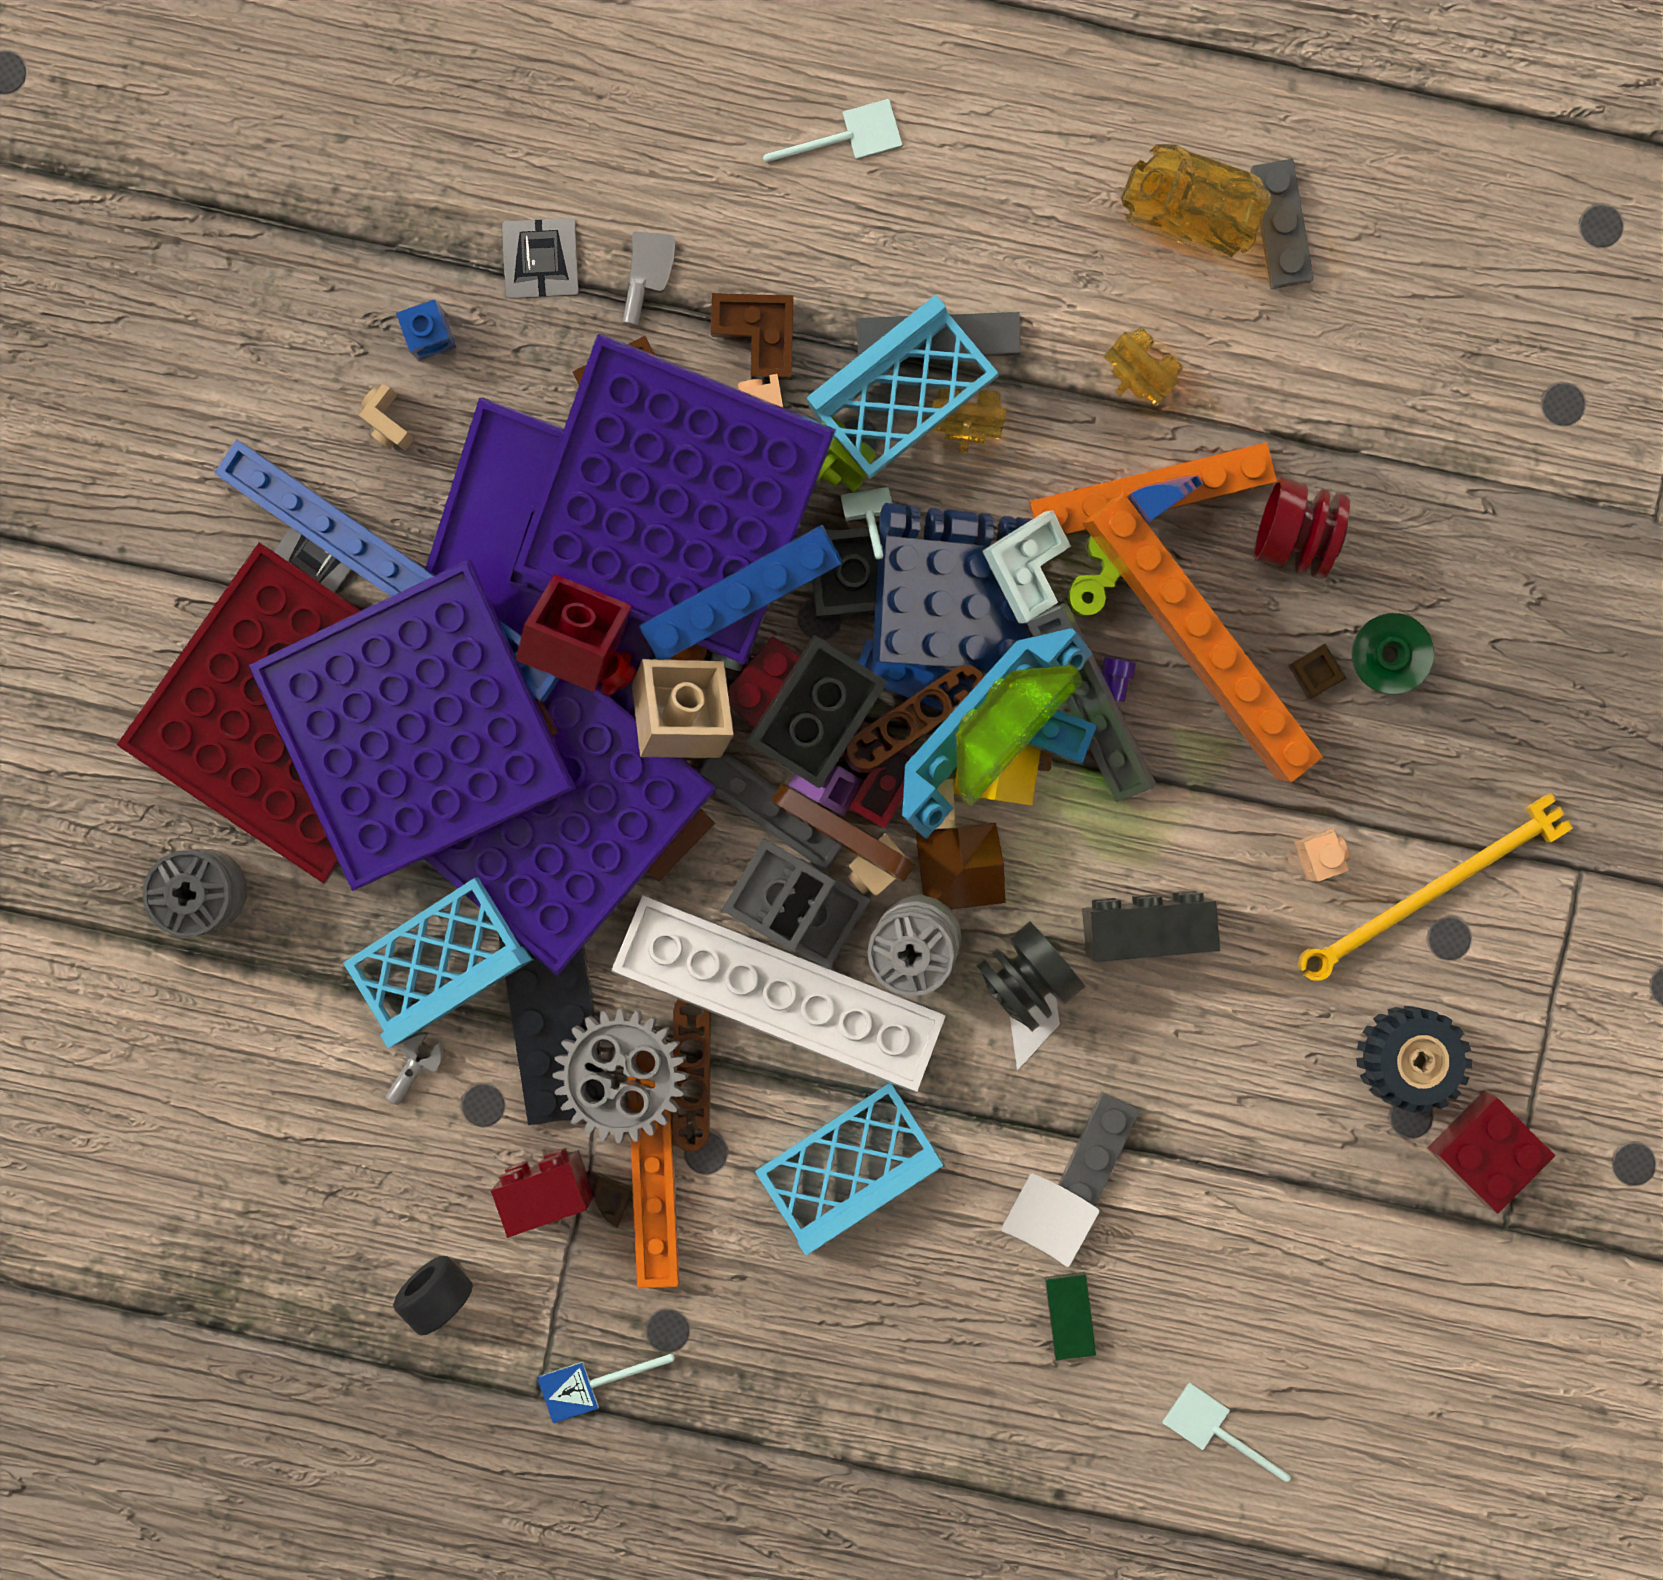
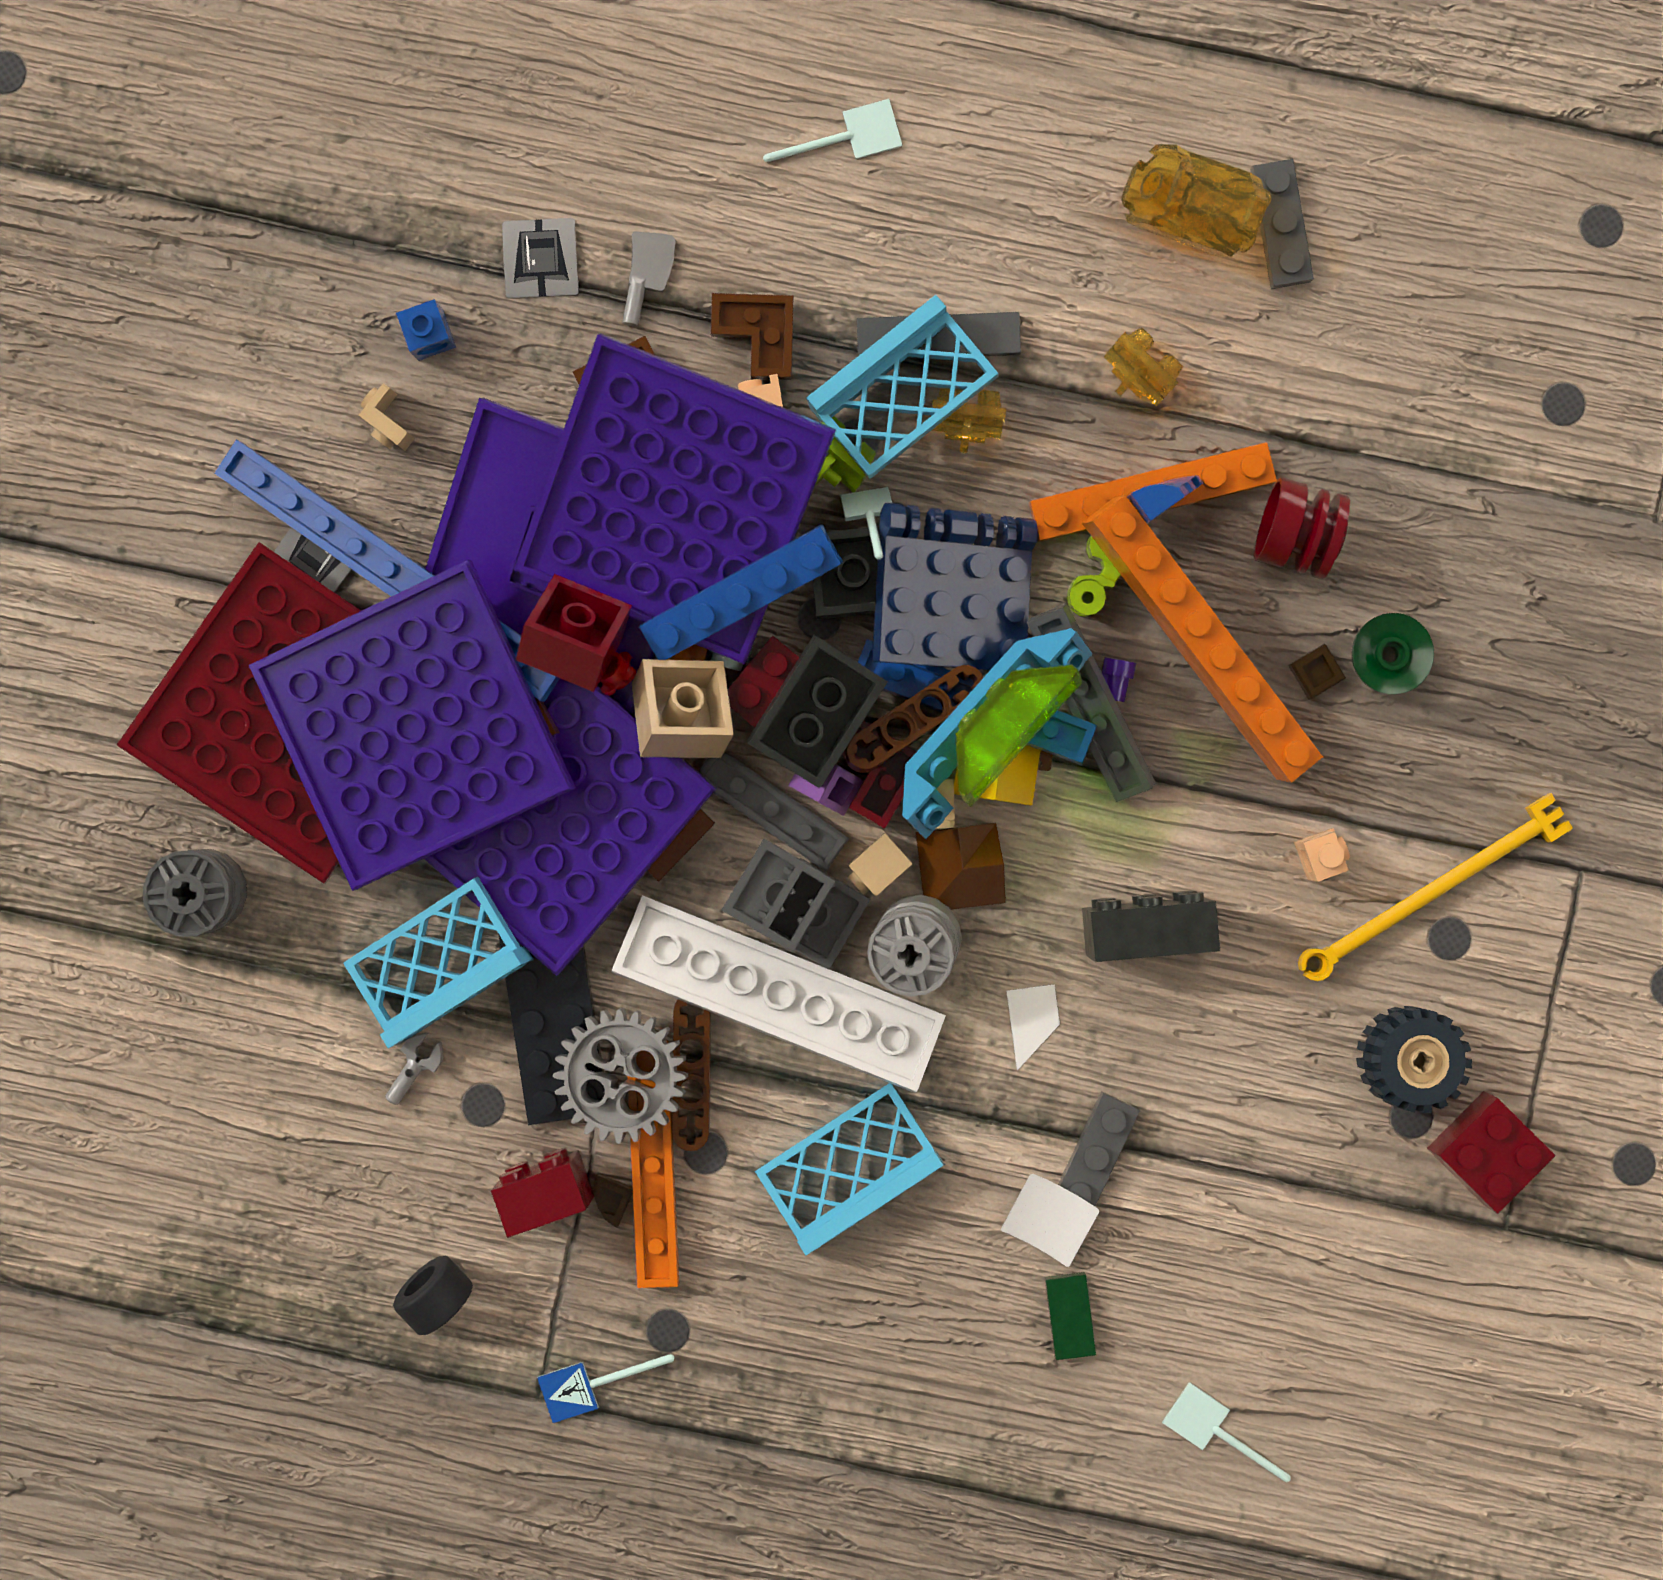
reddish brown beam [770,784,915,882] -> none
pearl dark grey wheel [976,921,1085,1032] -> none
light aqua plate [983,510,1071,623] -> none

